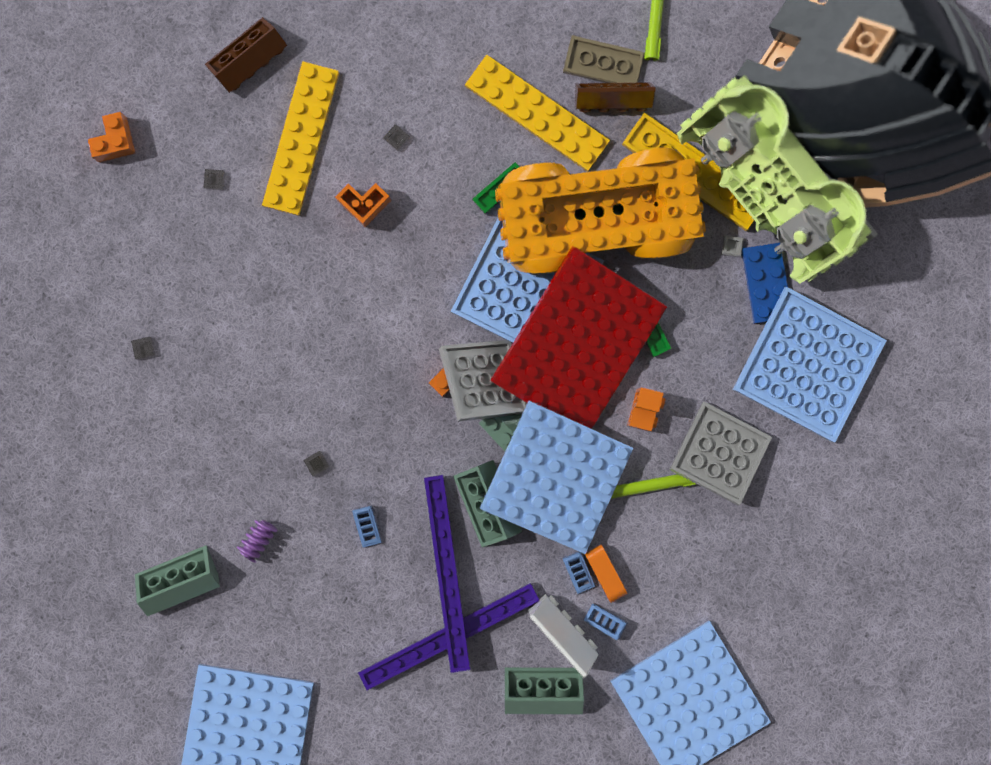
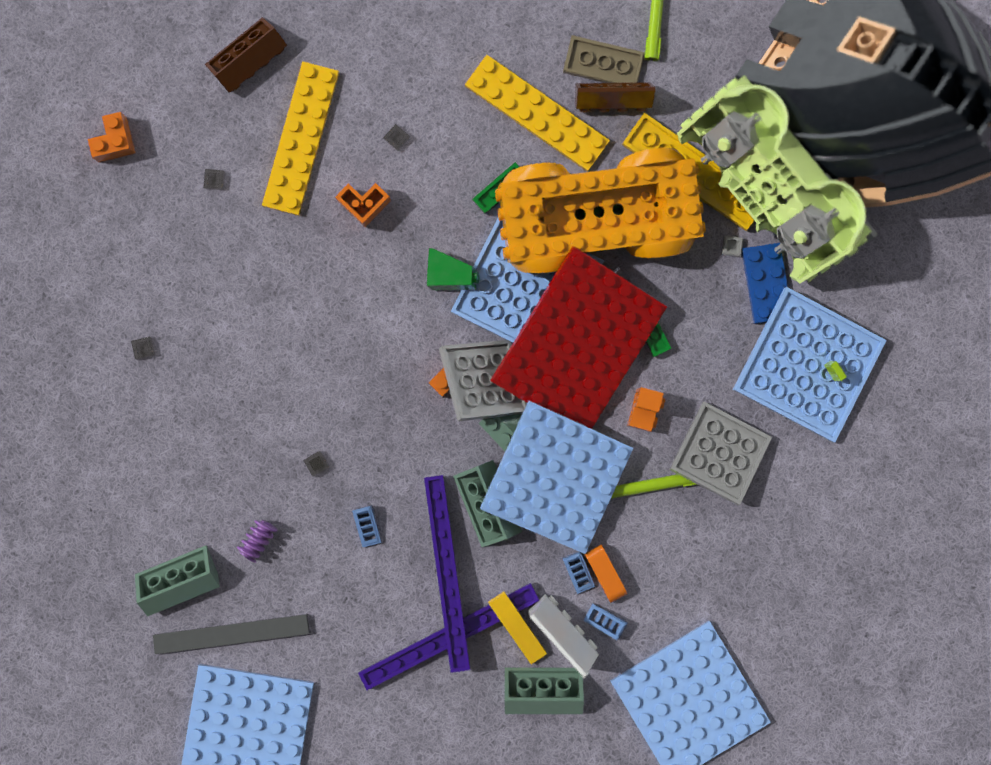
none -> dark grey tile [153,614,310,654]
none -> green slope [427,248,479,290]
none -> yellow tile [488,591,547,665]
none -> lime tile [824,361,846,381]

